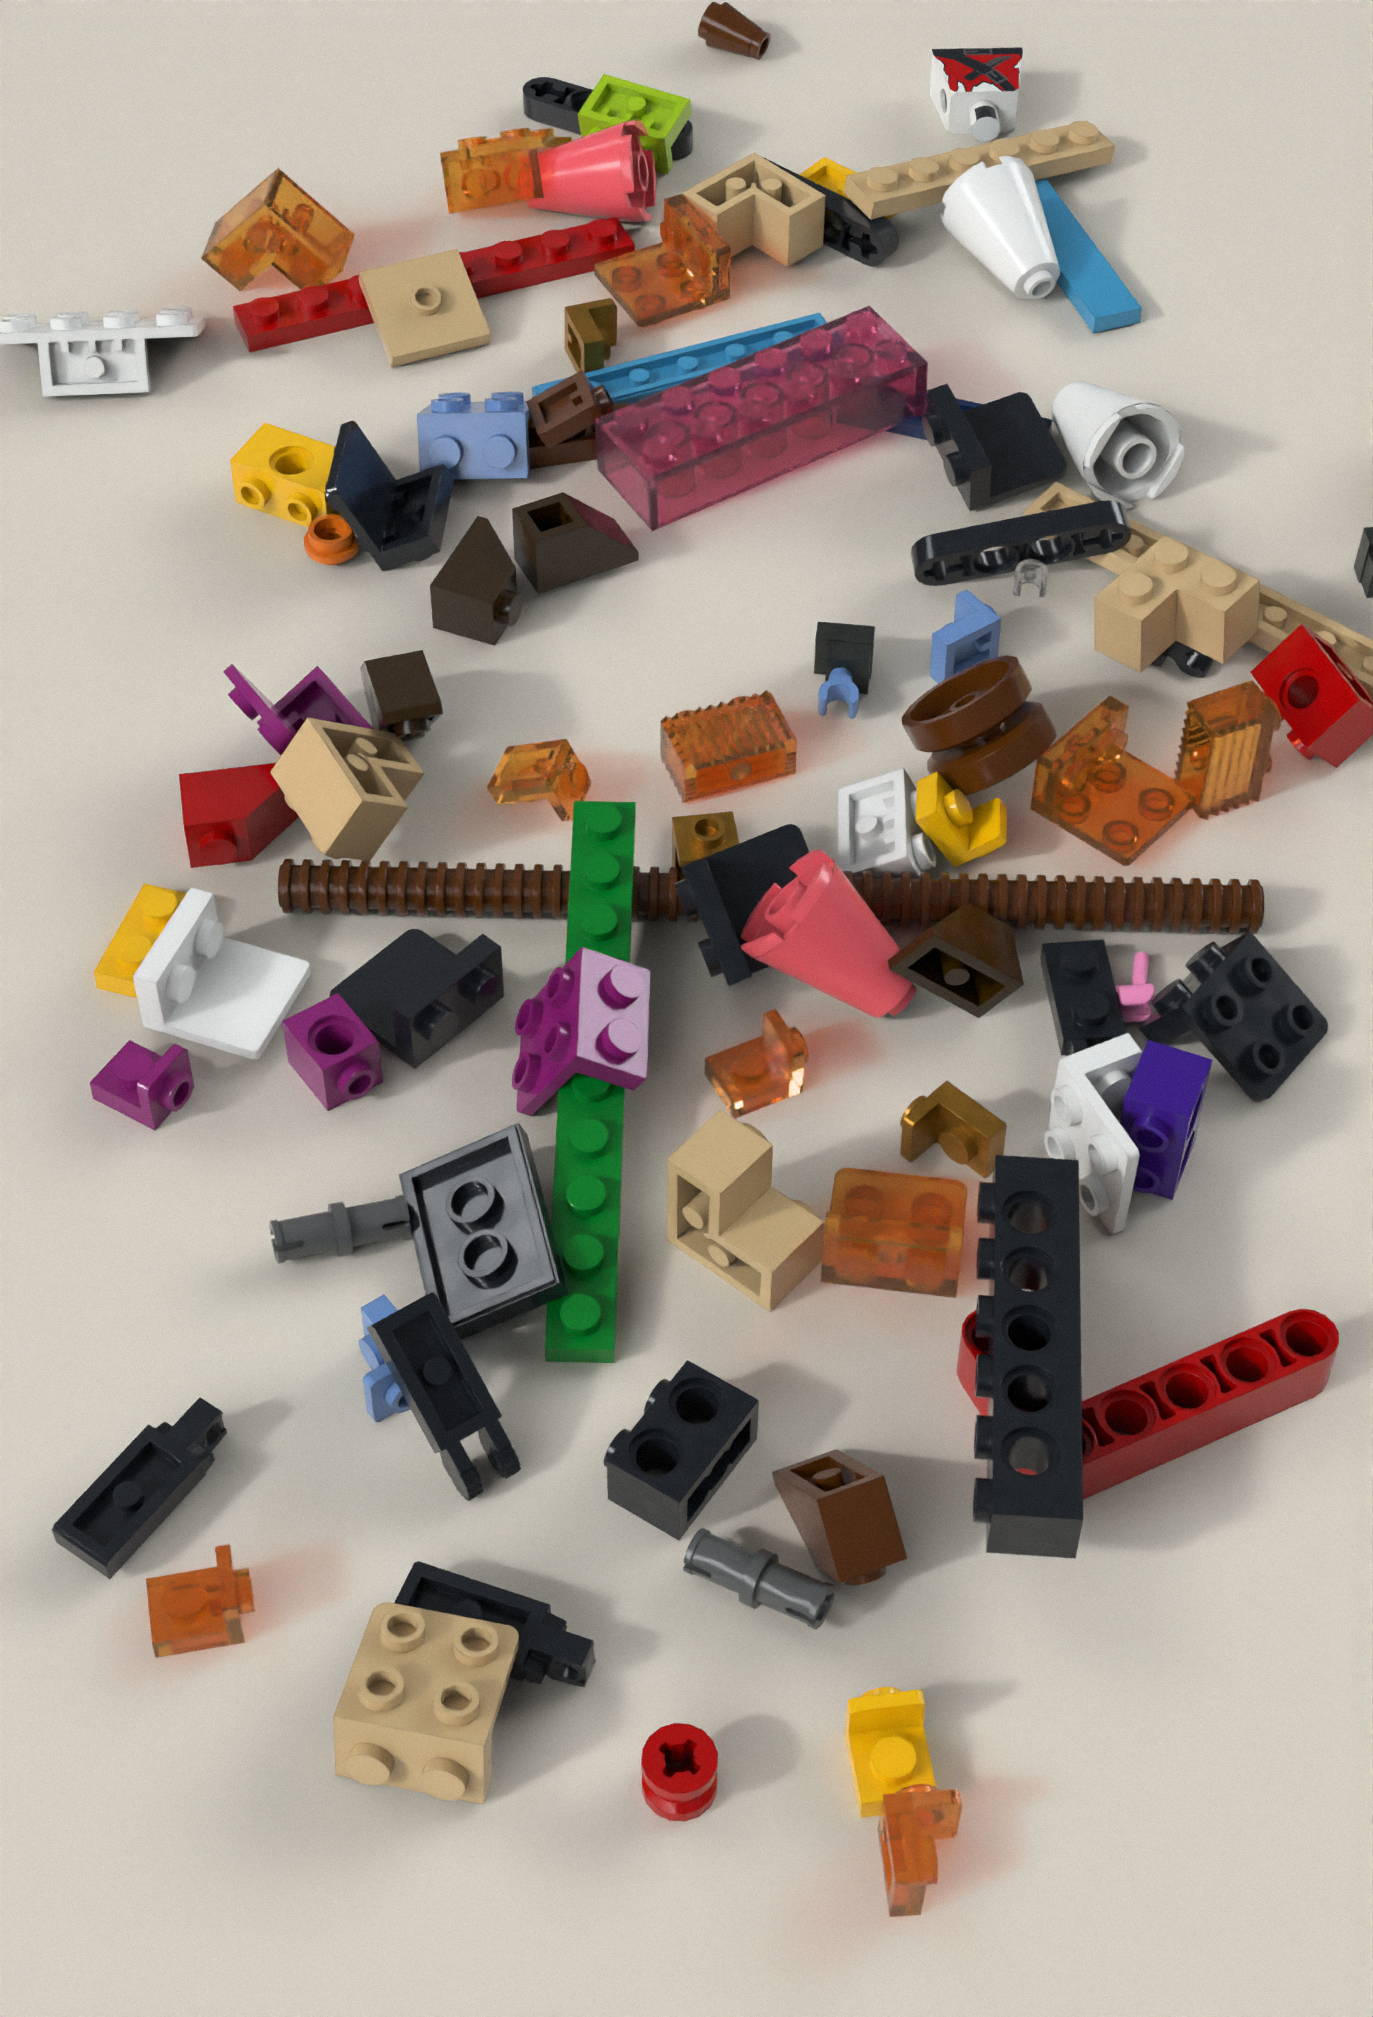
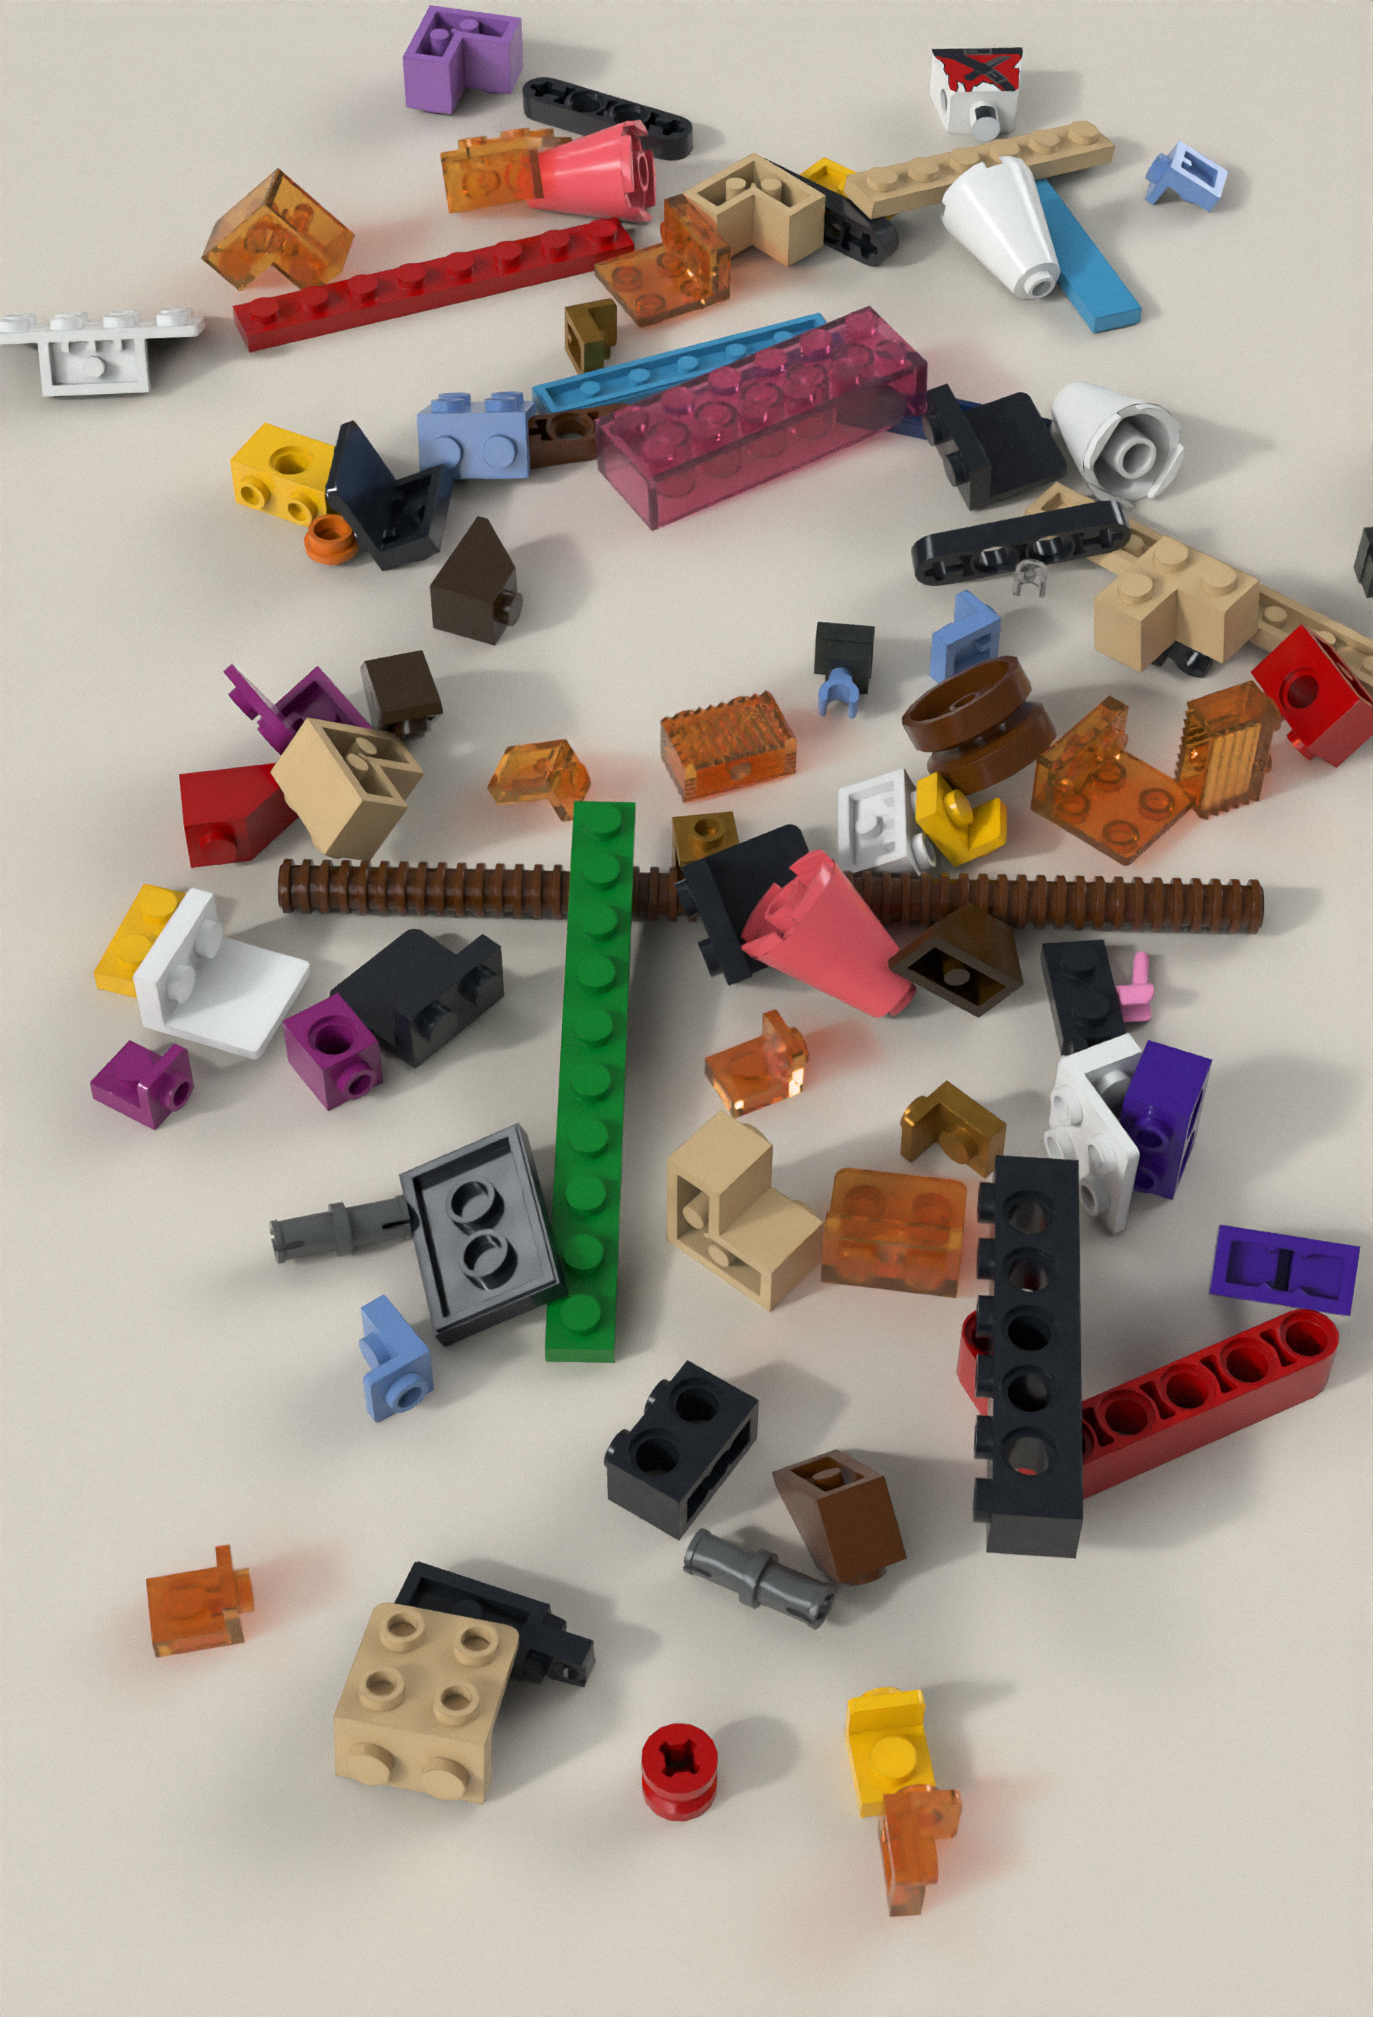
black hinge [51,1397,227,1579] -> none
tan plate [359,249,491,368] -> none
black hinge [367,1291,521,1501] -> none
dark brown slope [512,492,639,593] -> none
magenta bracket [512,947,650,1116] -> none
reddish brown bracket [526,370,618,449] -> none
lime bracket [577,74,692,174] -> none
reddish brown cone [698,2,771,60] -> none
black bracket [1139,931,1328,1102] -> none
none -> medium lavender brick [403,5,523,114]
none -> medium blue bracket [1145,140,1228,212]
none -> dark purple brick [1208,1225,1360,1316]

